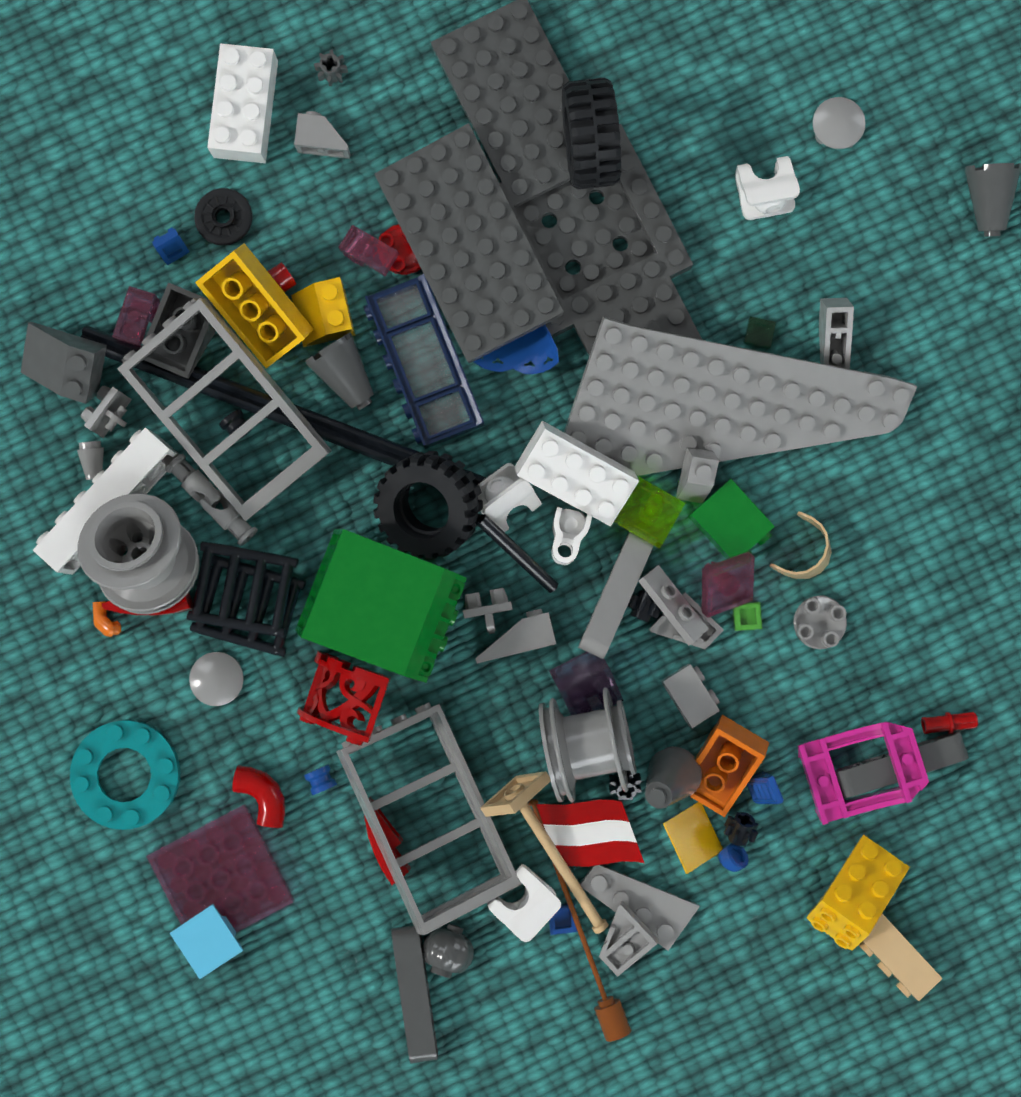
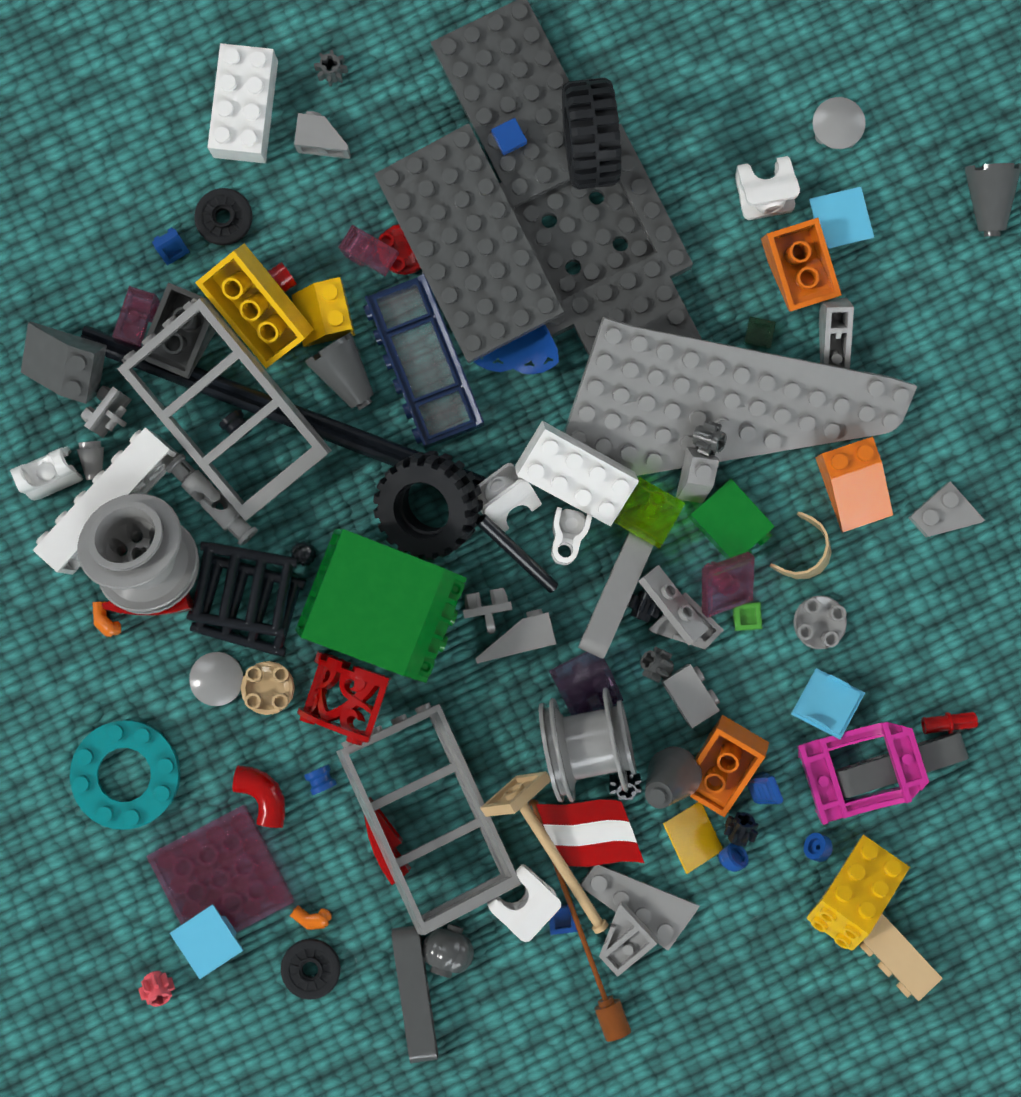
none -> white piece [10,446,83,500]
none -> coral gear [138,971,175,1007]
none -> tan dish [241,661,295,715]
none -> black wheel [281,939,341,1000]
none -> black piece [290,541,316,567]
none -> orange arm [290,905,332,930]
none -> blue tile [491,118,527,156]
none -> dark grey gear [640,647,674,683]
none -> dark grey gear [692,421,727,456]
none -> orange slope [761,218,842,312]
none -> medium azure piece [791,668,865,740]
none -> blue tile [804,833,833,862]
none -> medium azure piece [809,187,874,249]
none -> orange slope [815,436,893,533]
none -> light grey wing [908,482,985,537]

